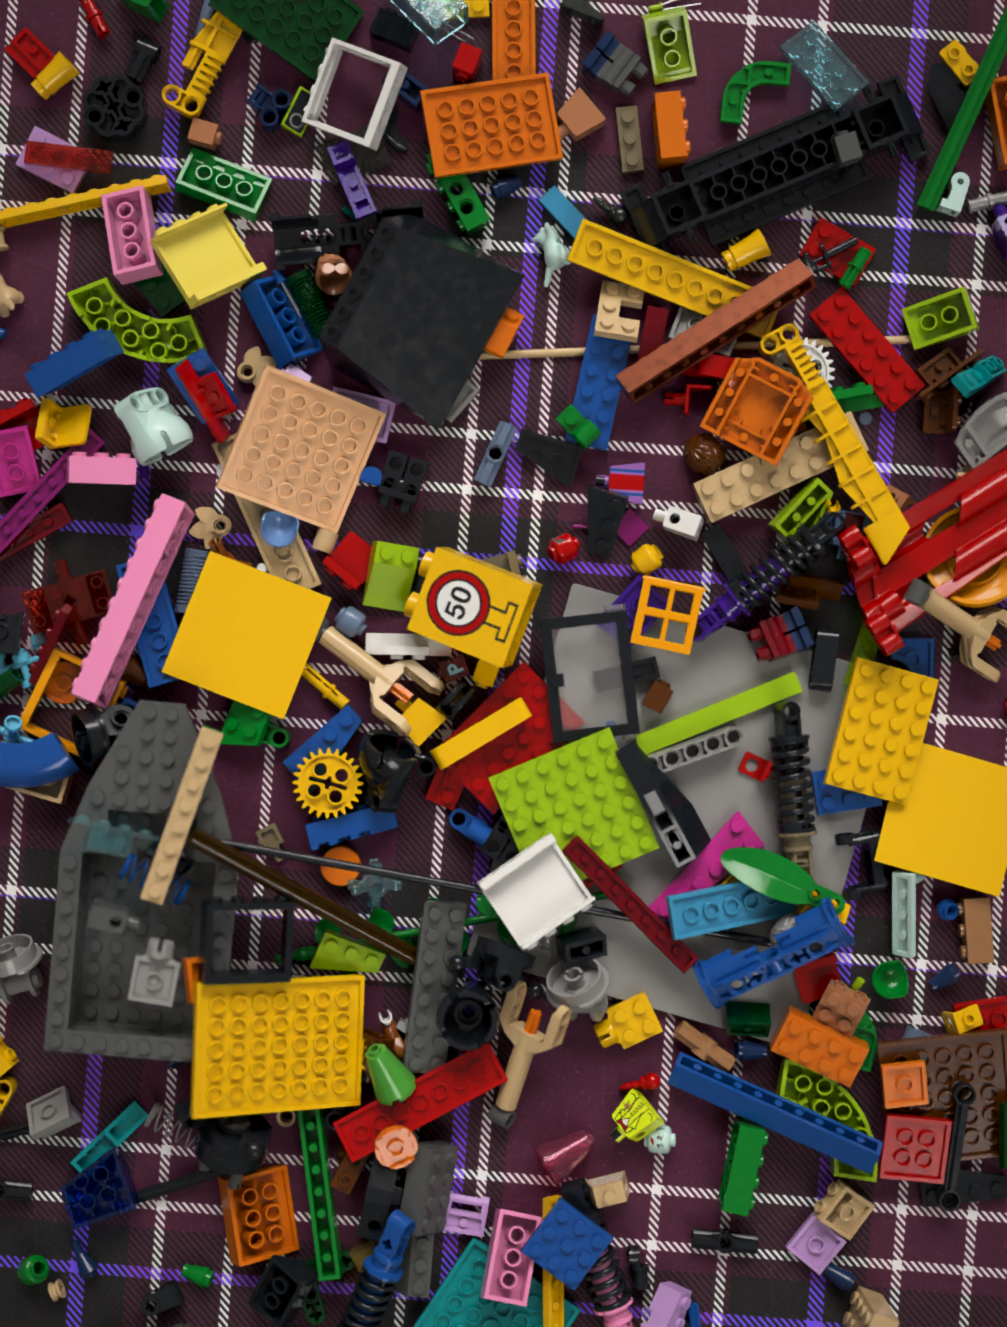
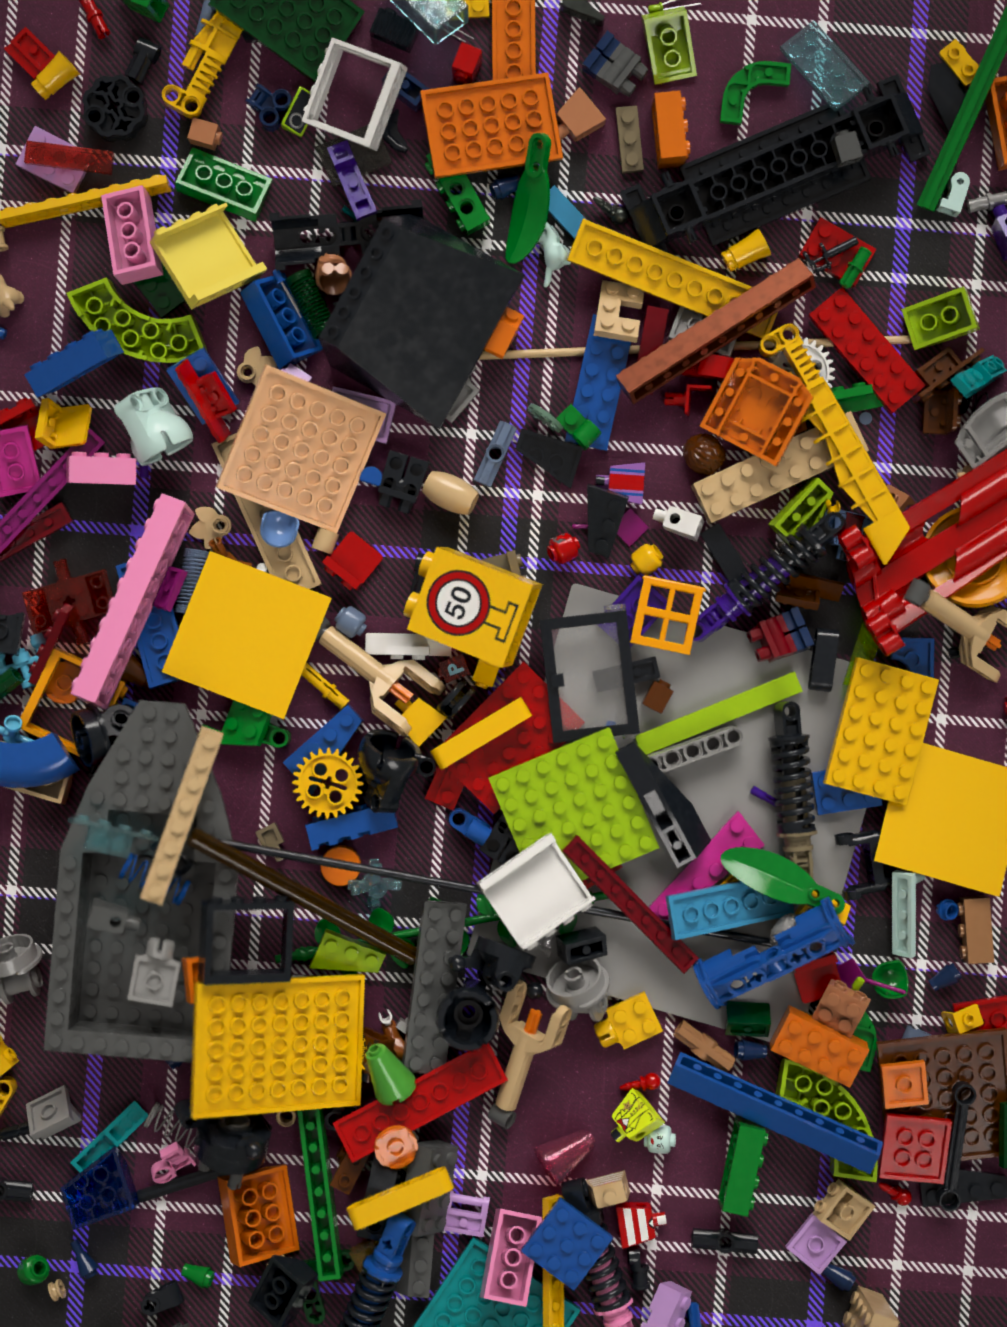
lime slope [362,541,419,612] -> none
red bracket [738,751,772,782] -> none
none -> bright pink piece [151,1141,196,1184]
none -> magenta plate [152,566,188,612]
none -> yellow beam [346,1166,454,1230]
none -> tan piece [422,471,479,515]
none -> green plant [506,133,551,264]
none -> sand green wheel [527,403,563,433]
none -> red torso [615,1202,667,1249]
none -> dark purple pin [750,786,778,807]
none -> magenta piece [837,958,906,994]
none -> red bar [878,1182,912,1206]

